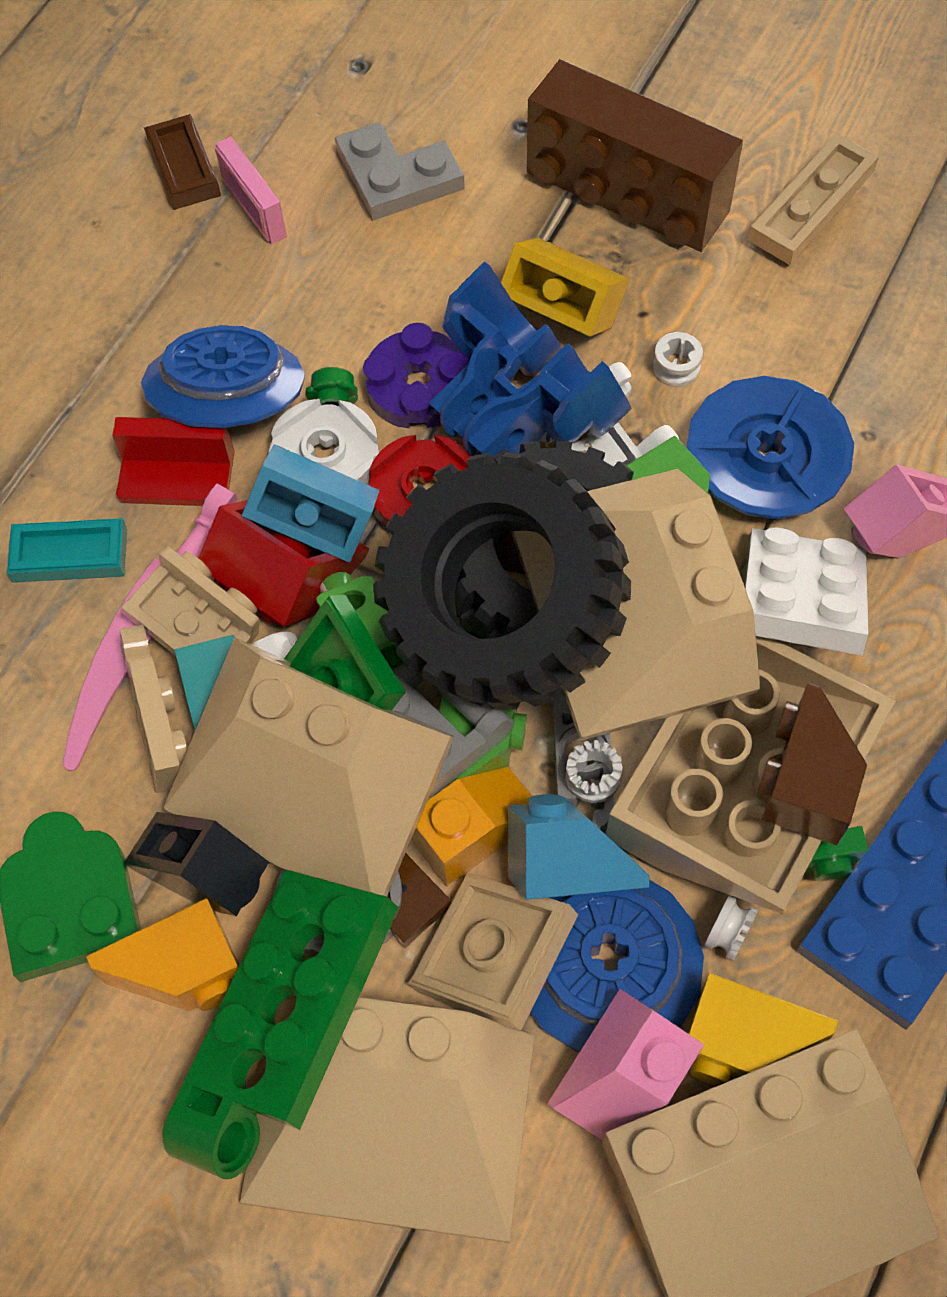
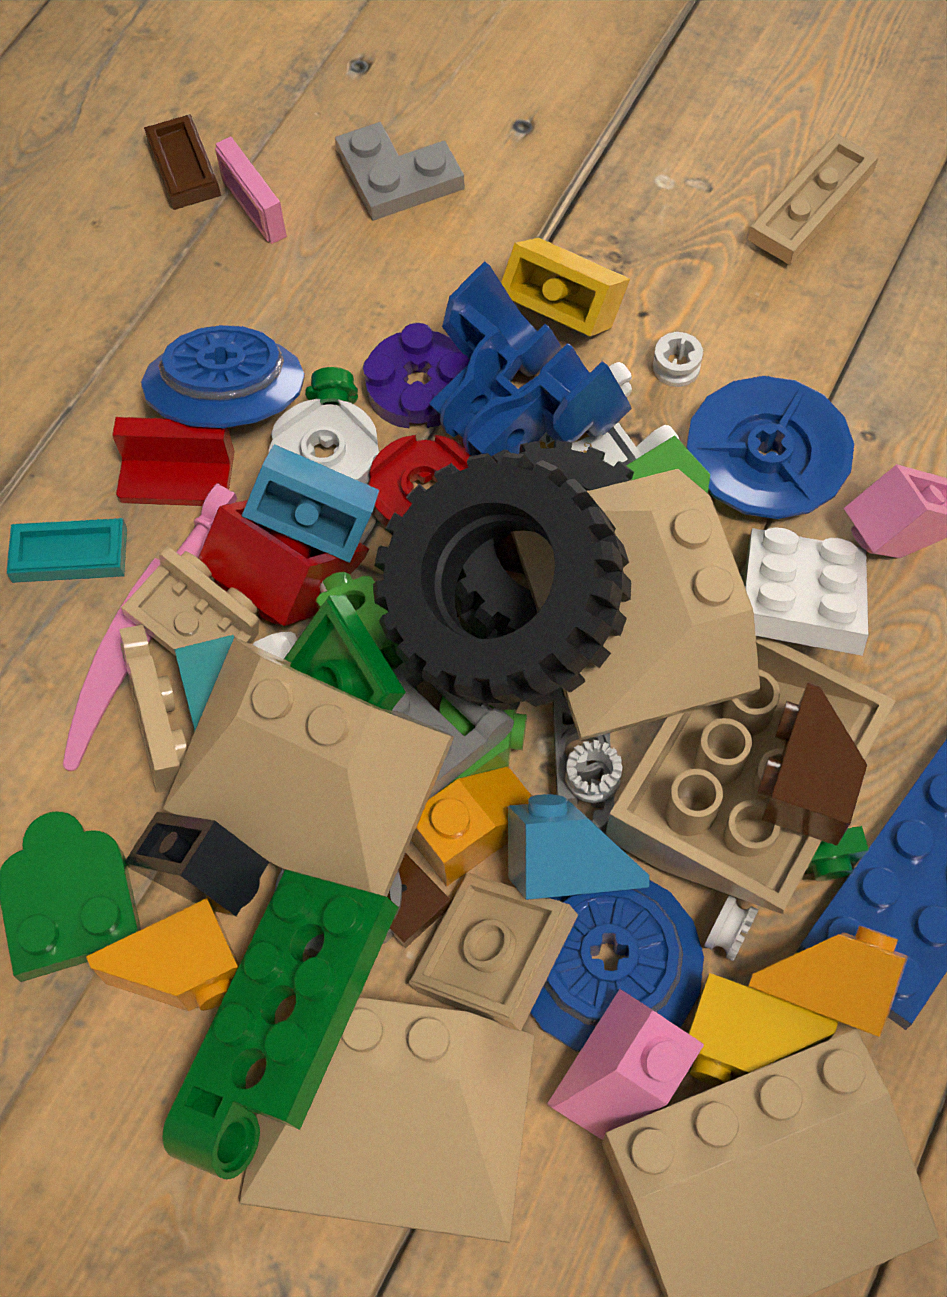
reddish brown brick [527,59,743,252] -> none
none -> light orange slope [749,925,908,1037]

